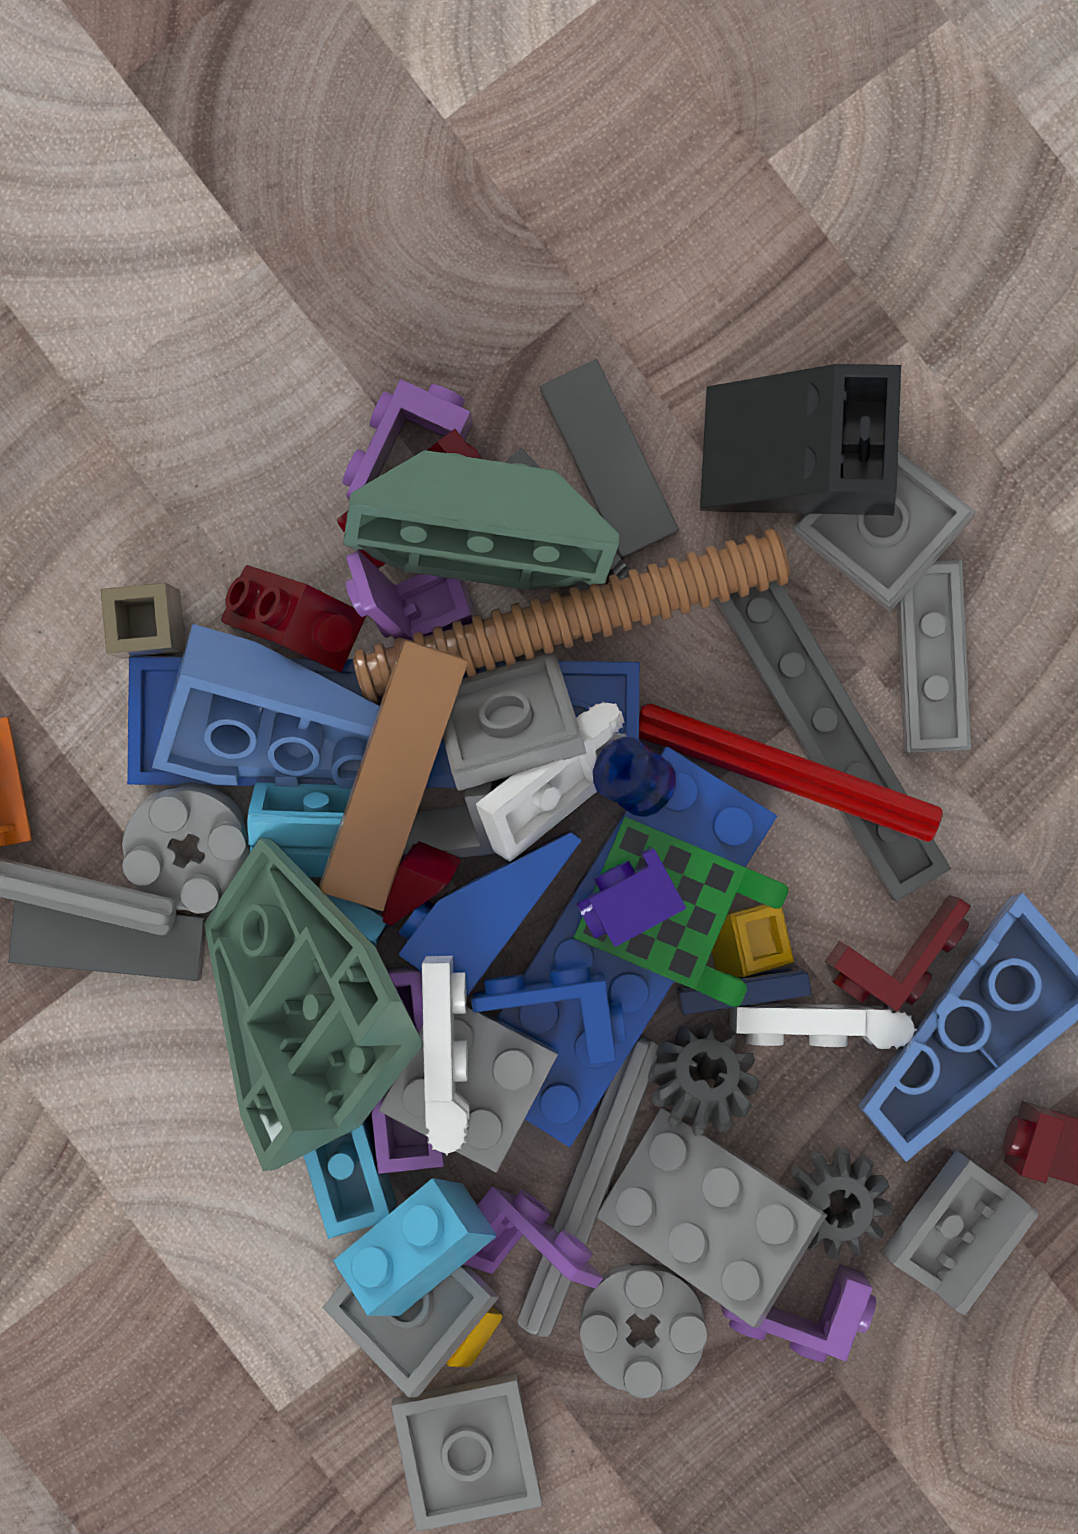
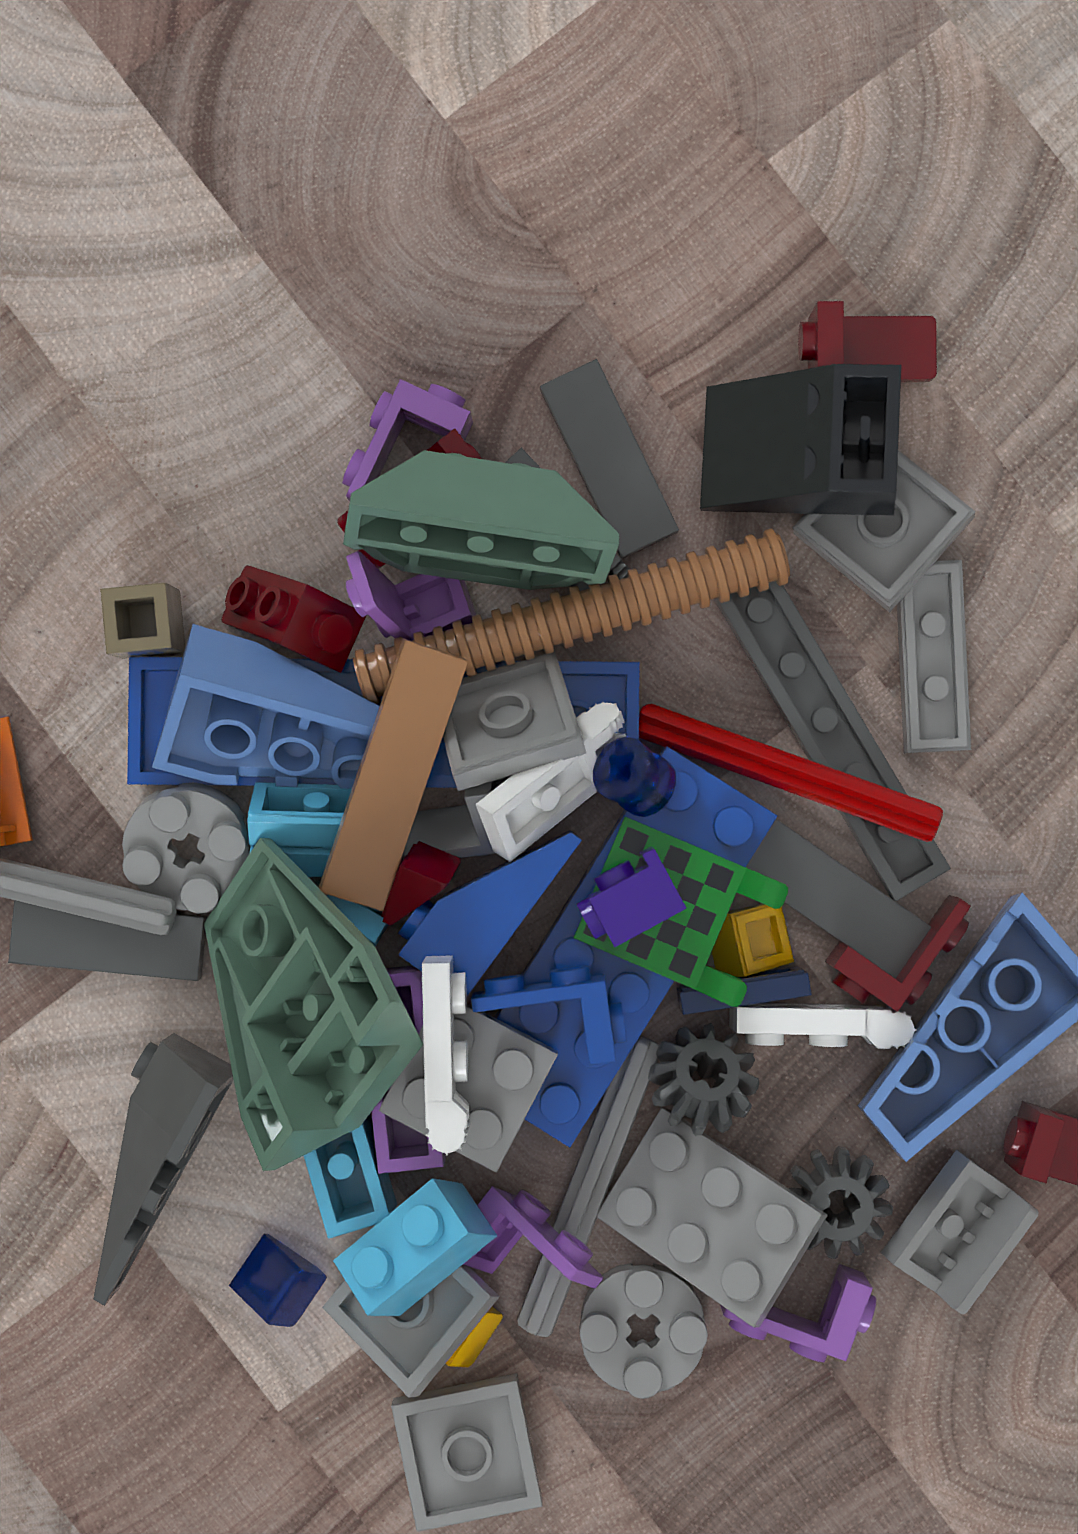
none -> dark grey wedge [93,1033,233,1306]
none -> clear blue slope [229,1233,327,1327]
none -> dark grey tile [746,819,932,979]
none -> dark red bracket [798,301,937,382]

